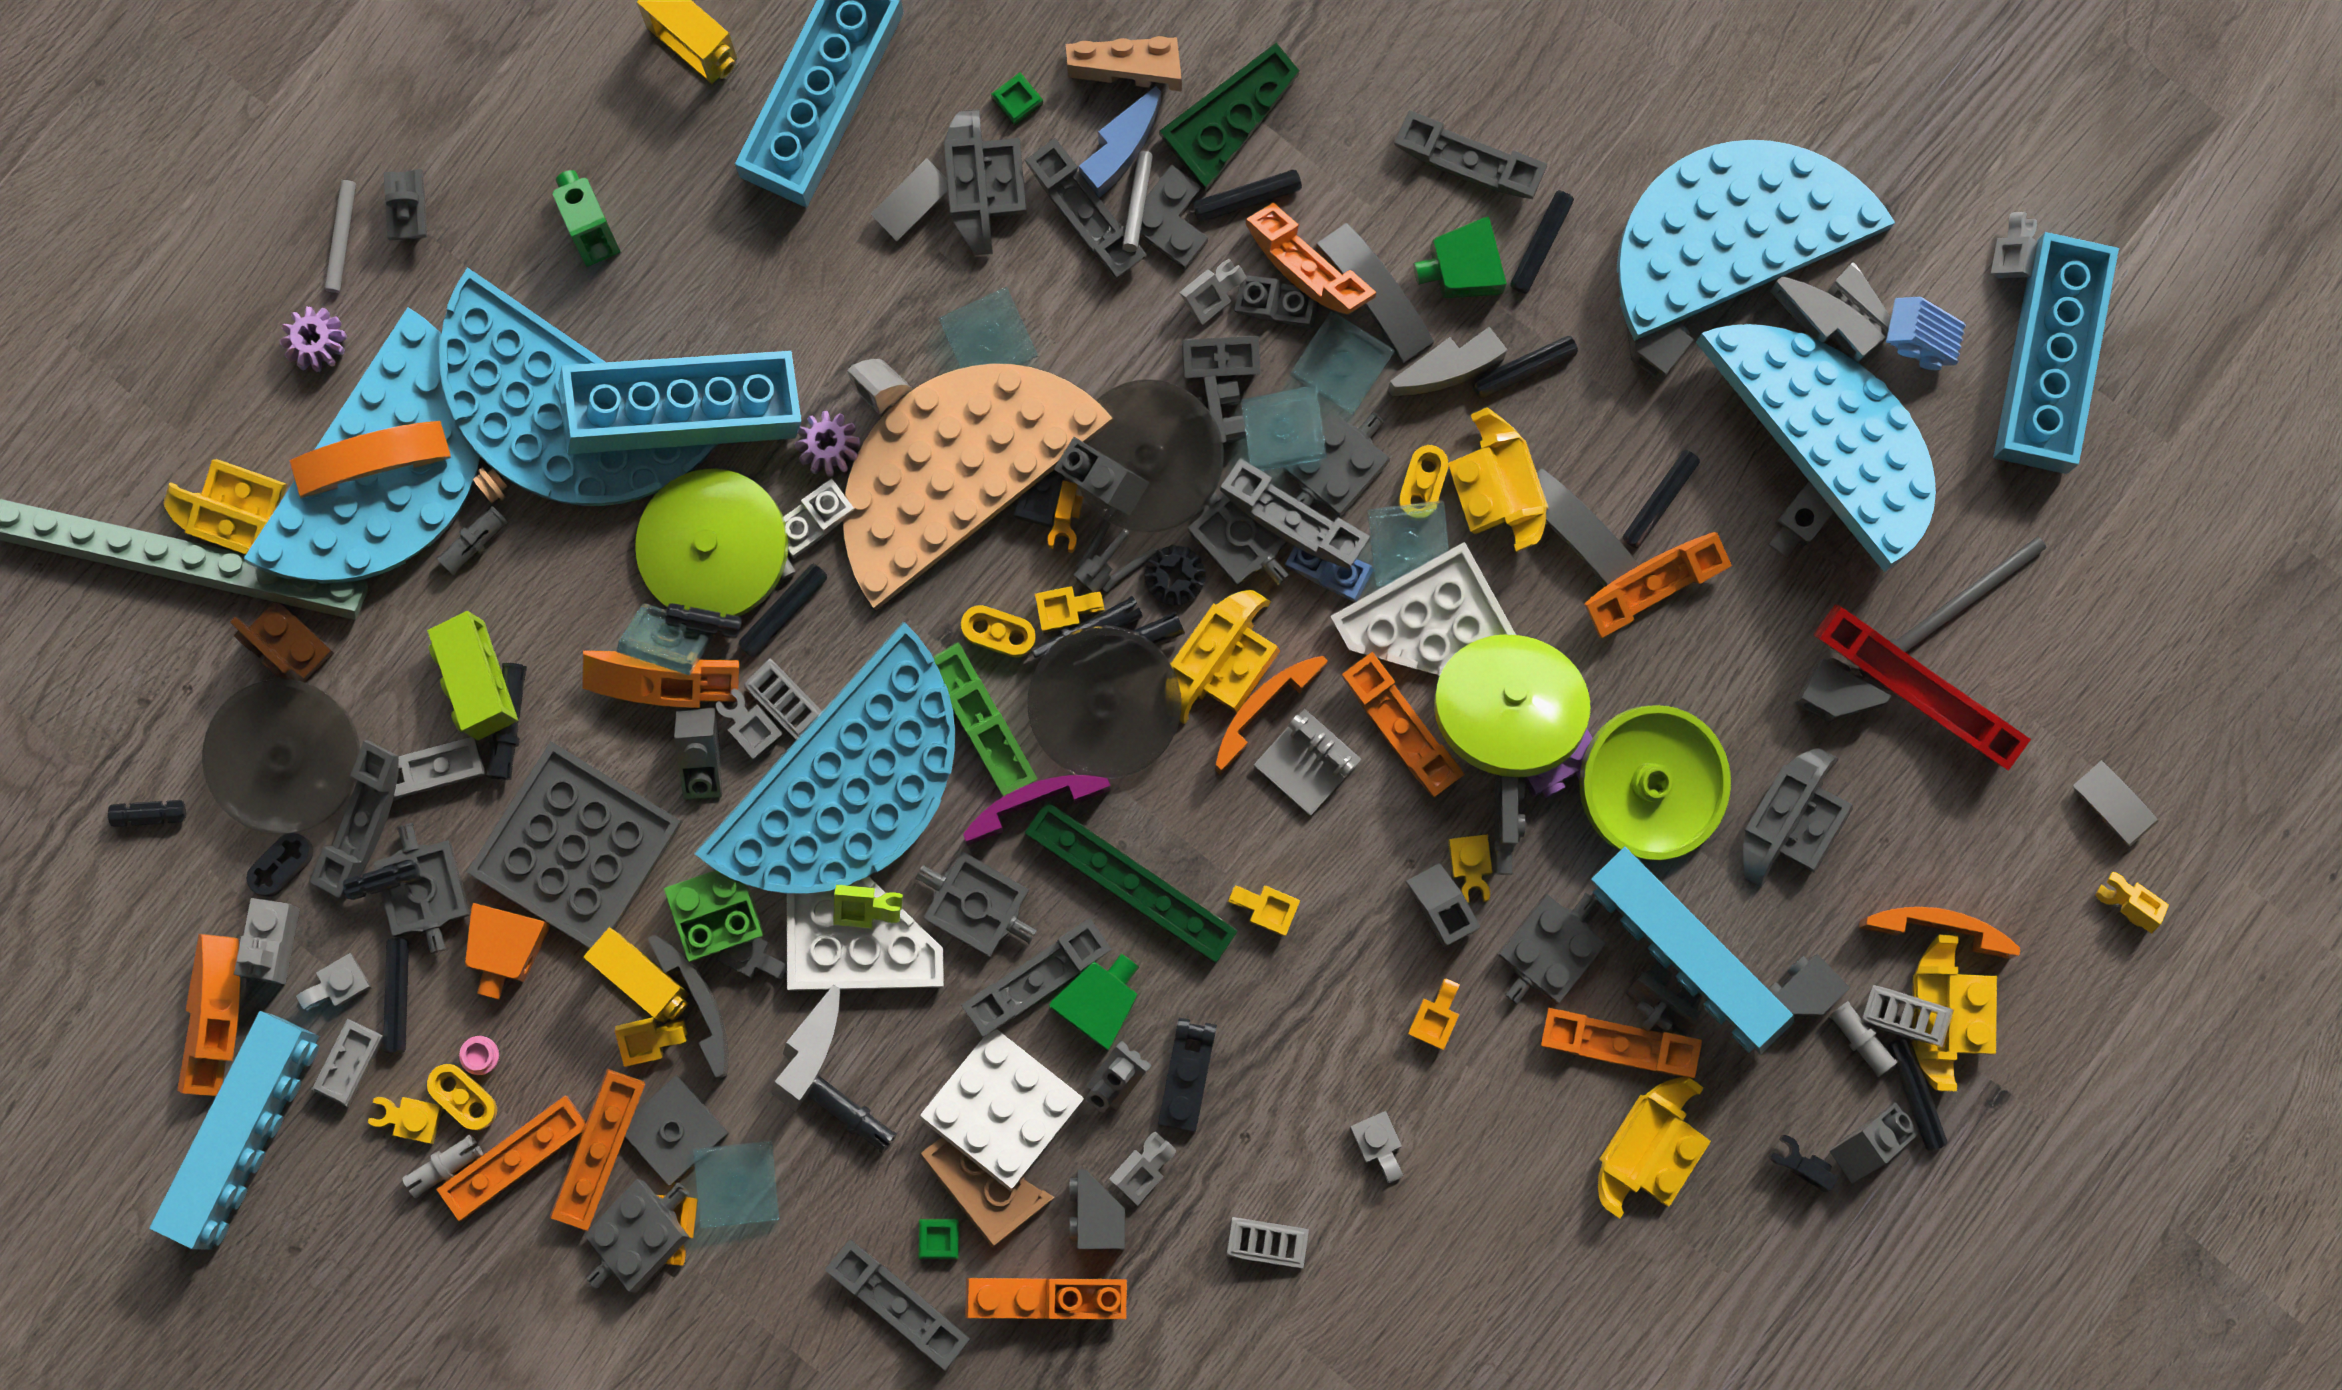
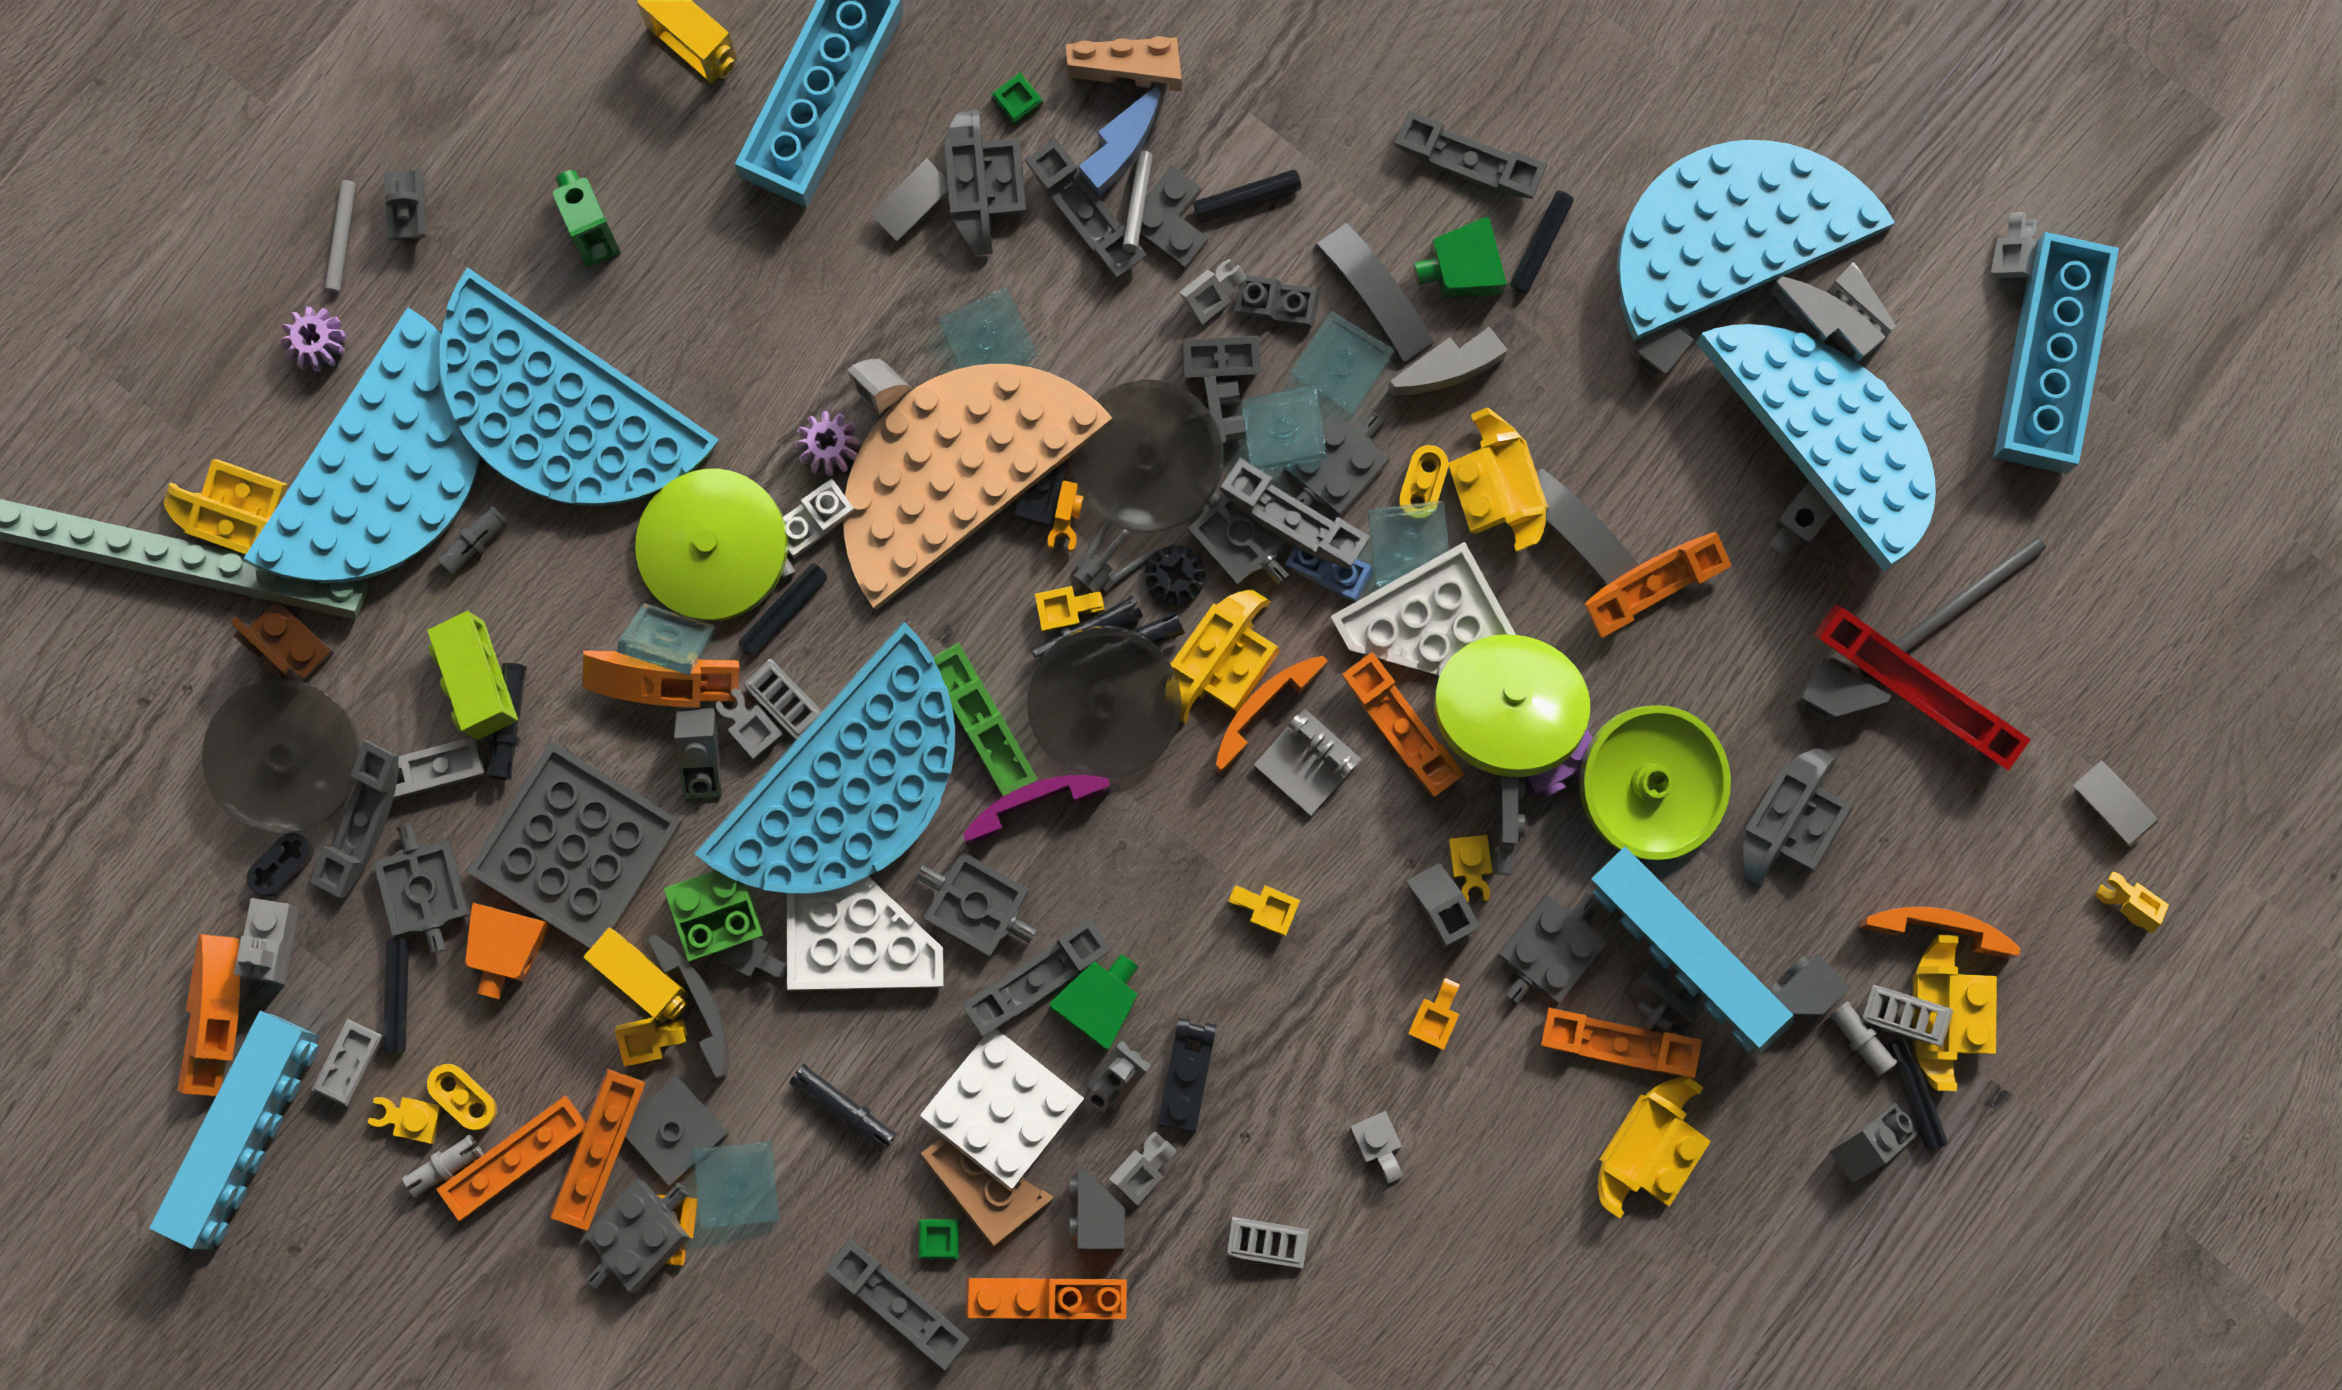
black axle [107,799,186,827] -> none
orange slope [289,421,451,498] -> none
light grey plate [296,953,372,1012] -> none
black axle [343,860,420,900] -> none
bright pink plate [459,1036,499,1075] -> none
light nougat plate [473,467,507,503] -> none
medium azure brick [558,351,801,454] -> none
black axle [665,603,741,639] -> none
slope [771,985,840,1112] -> none
lime plate [833,885,903,928] -> none
yellow plate [961,605,1036,658] -> none
dark green plate [1025,801,1238,964] -> none
dark grey slope [1054,437,1150,516] -> none
dark green wing [1159,42,1300,192] -> none
orange slope [1245,203,1376,314] -> none
black axle [1472,336,1578,398] -> none
black axle [1622,450,1700,548] -> none
black plate [1768,1135,1839,1192] -> none
light blue brick [1886,297,1966,370] -> none

